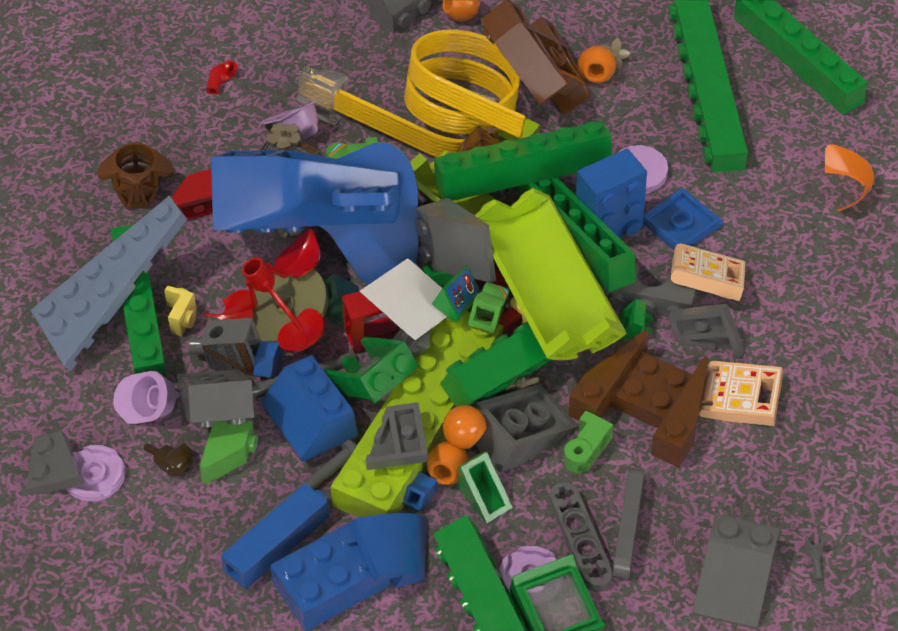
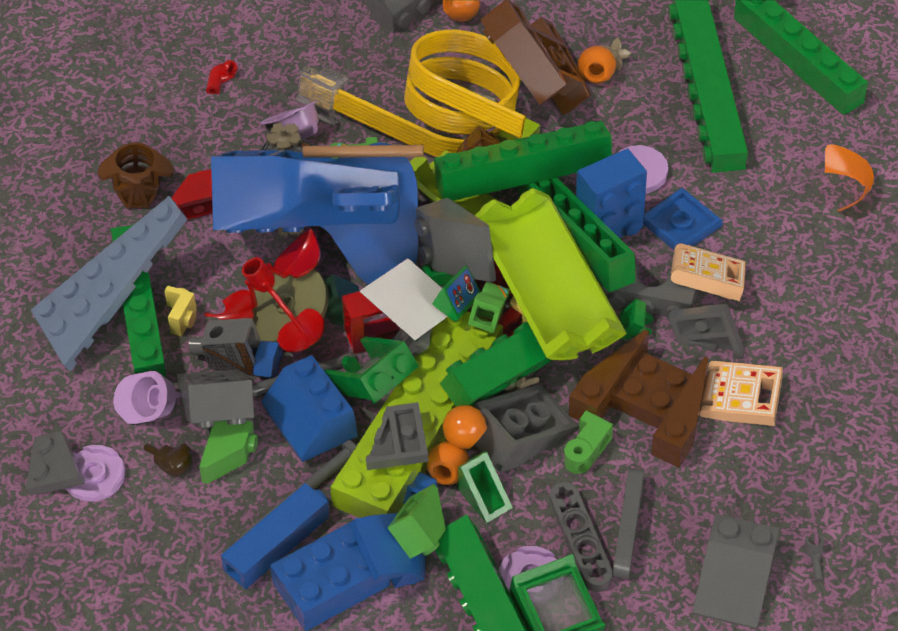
none -> medium nougat bar [303,145,424,158]
none -> bright green slope [388,484,446,559]

